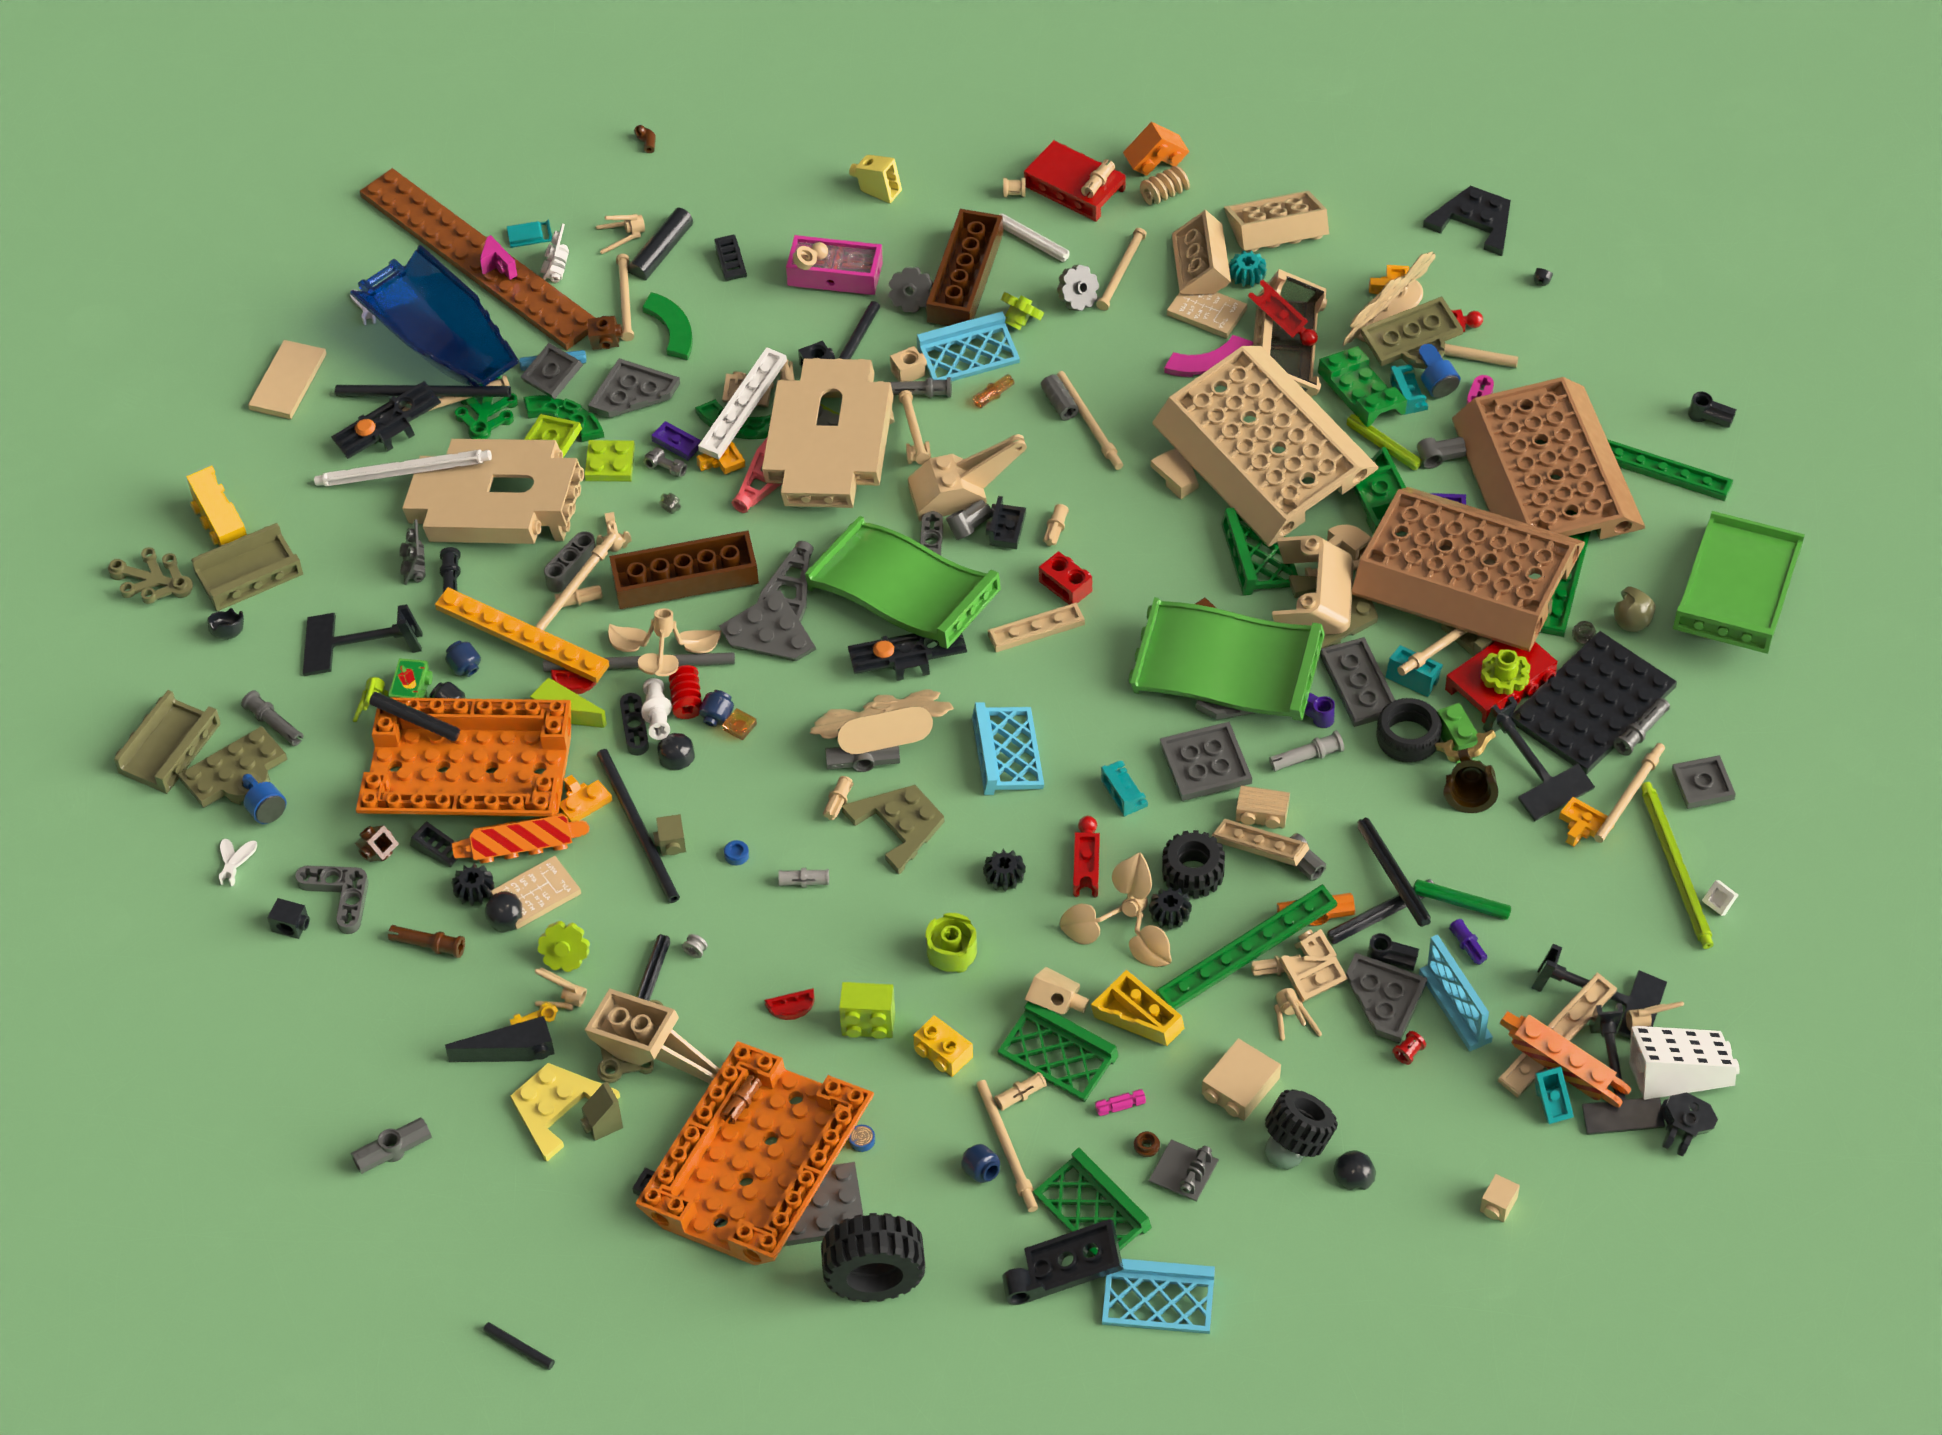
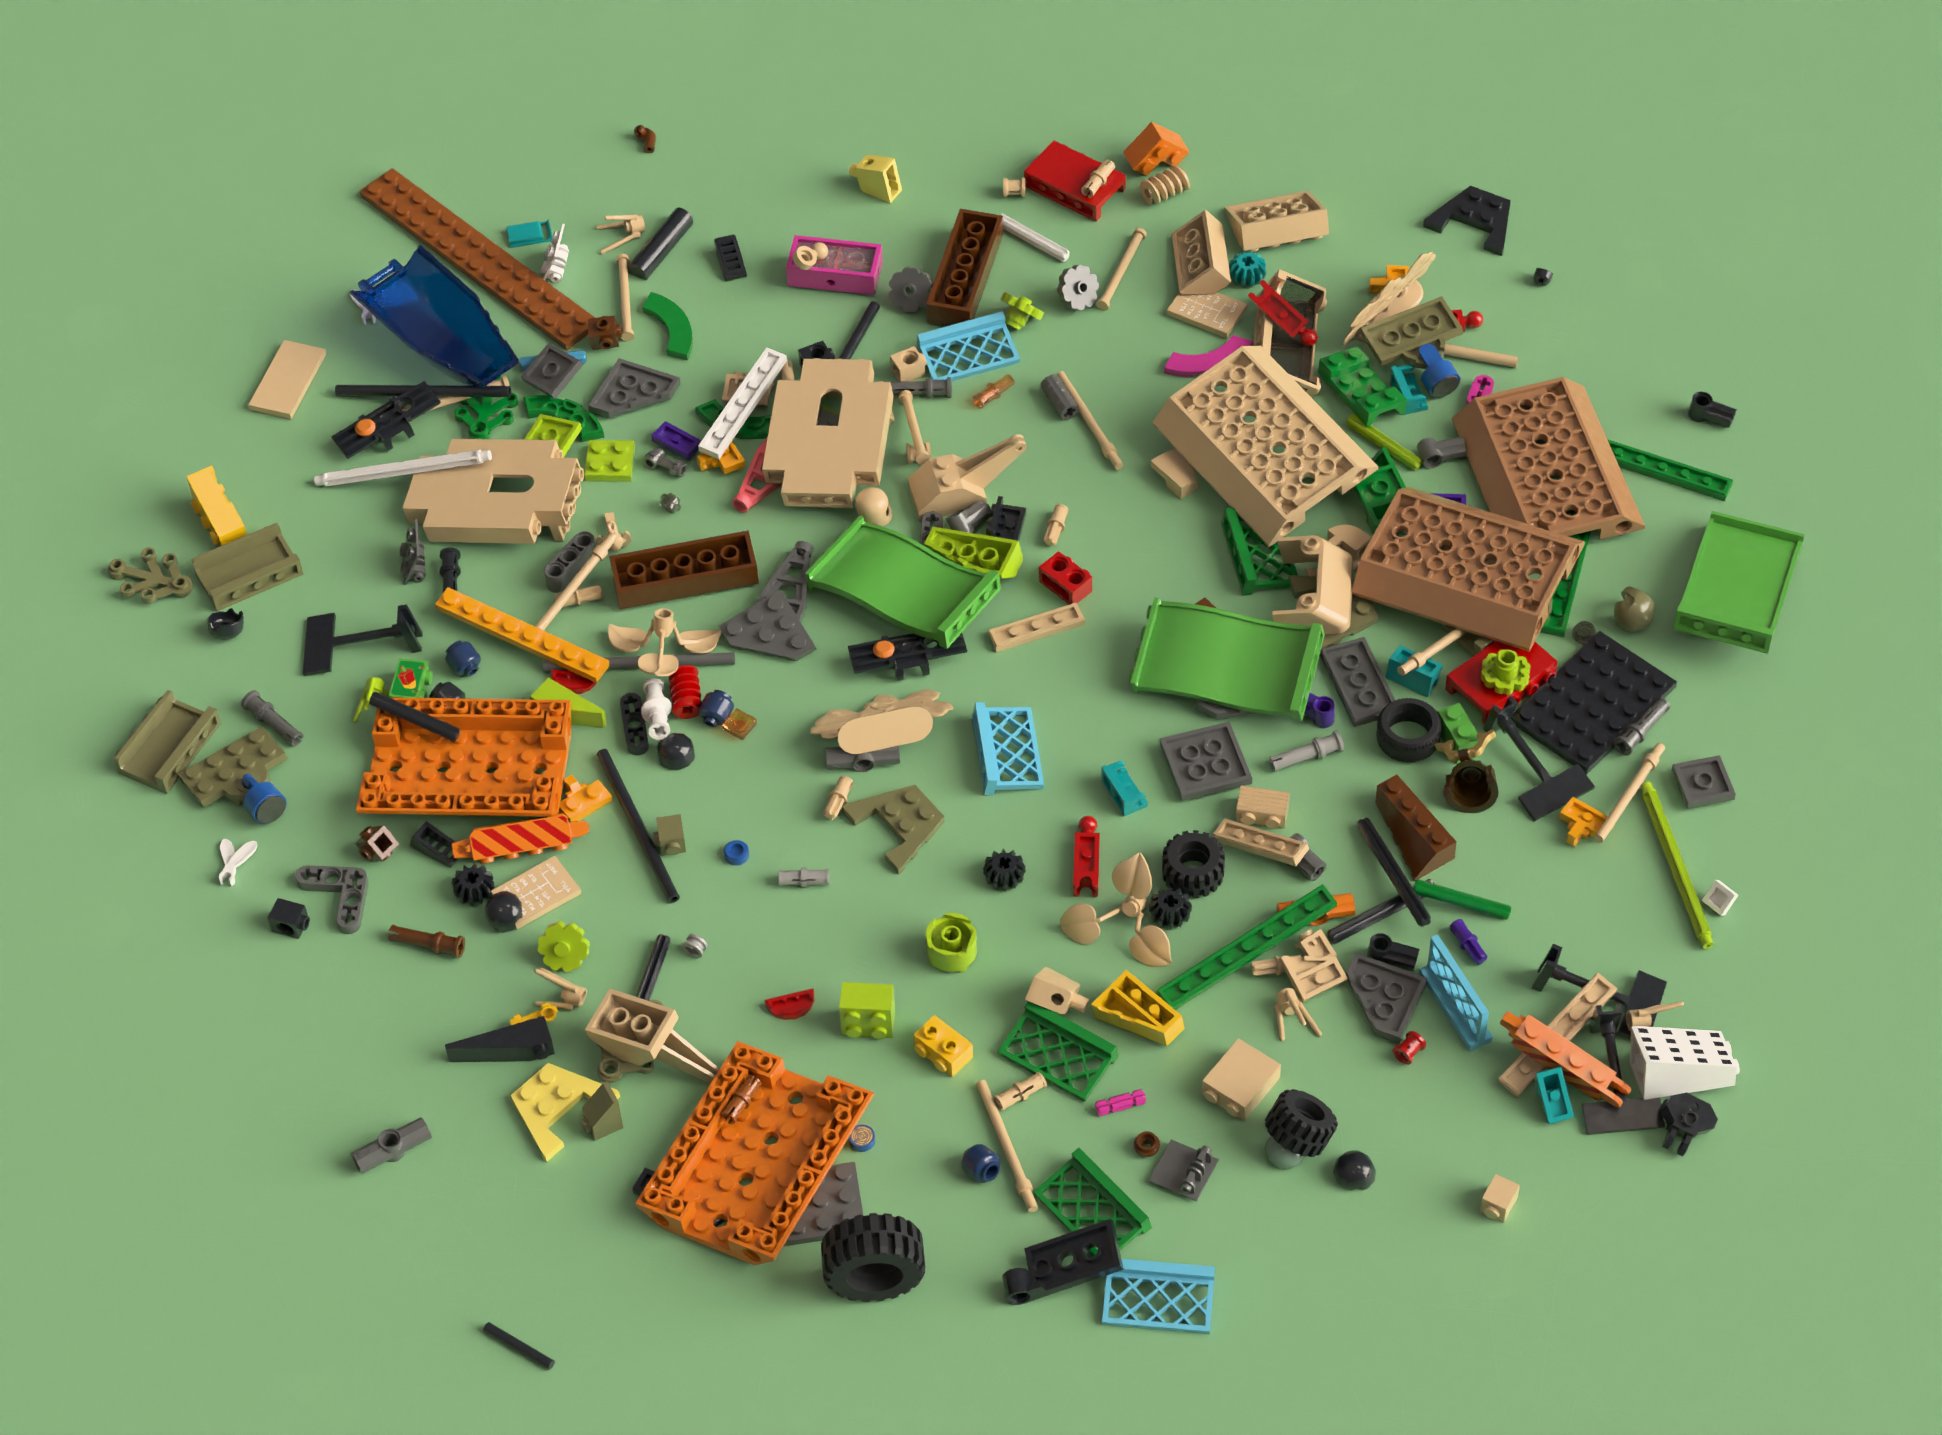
dark pink slope [480,235,517,280] -> none
none -> tan helmet [855,487,892,526]
none -> lime wedge [924,527,1024,578]
none -> reddish brown wedge [1375,774,1457,882]

